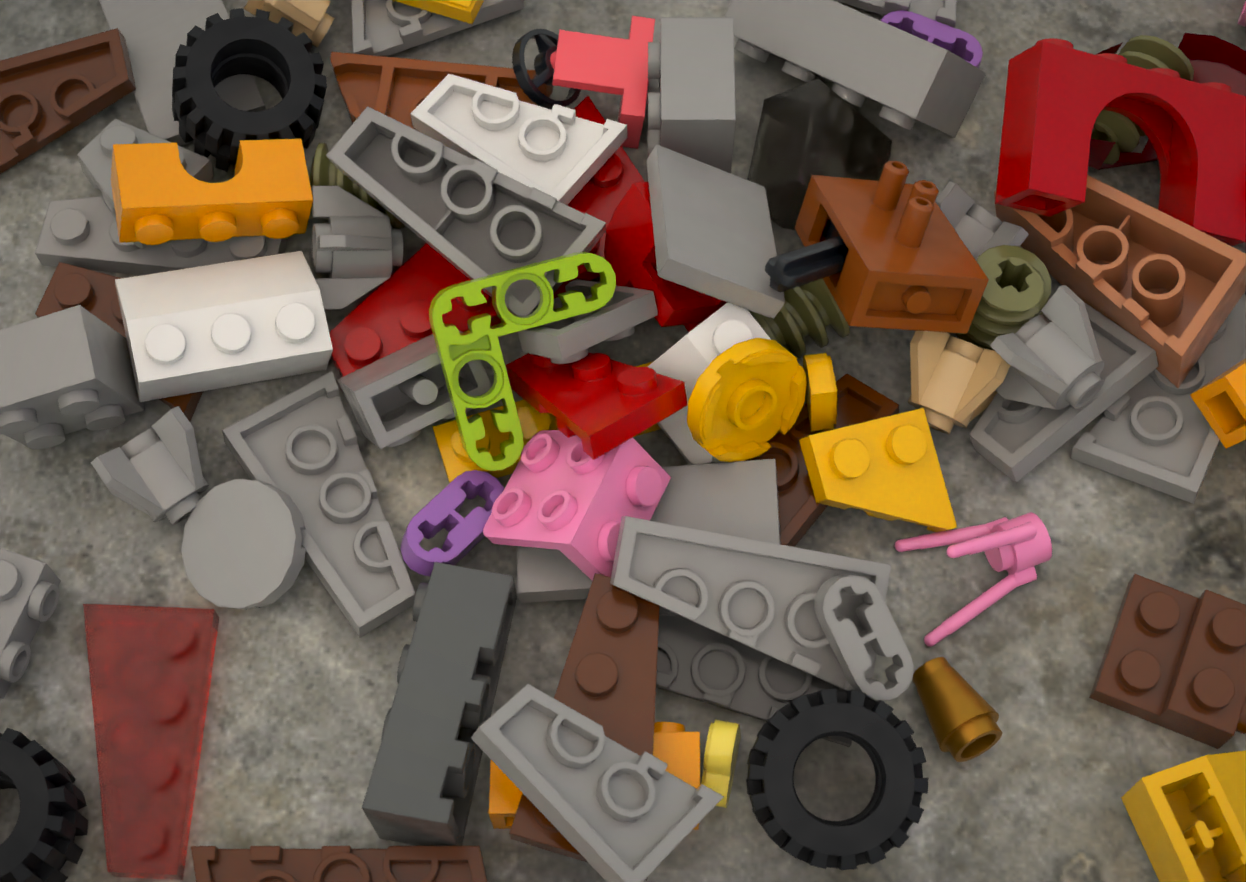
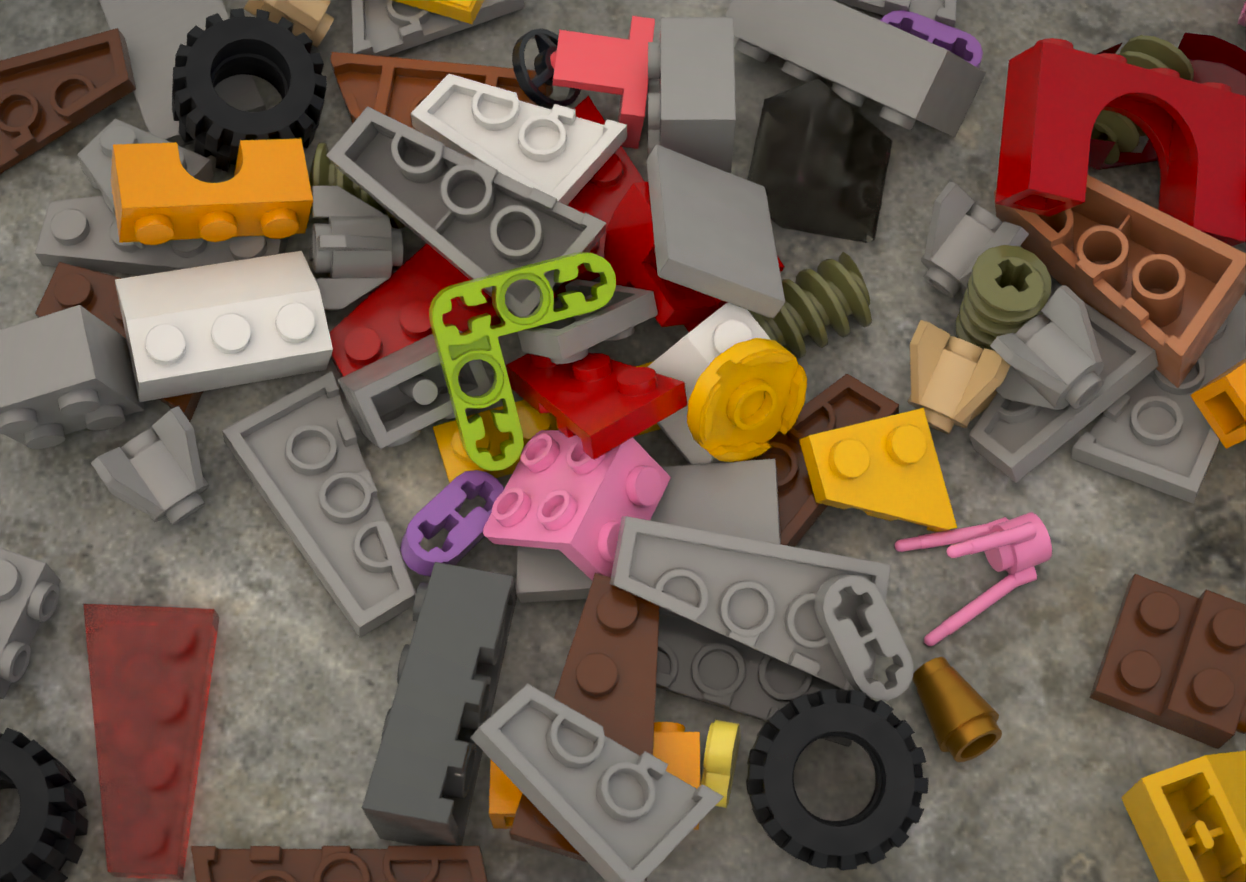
light grey tile [181,479,306,610] -> none
dark orange piece [765,161,989,334] -> none
yellow tile [803,353,837,431] -> none

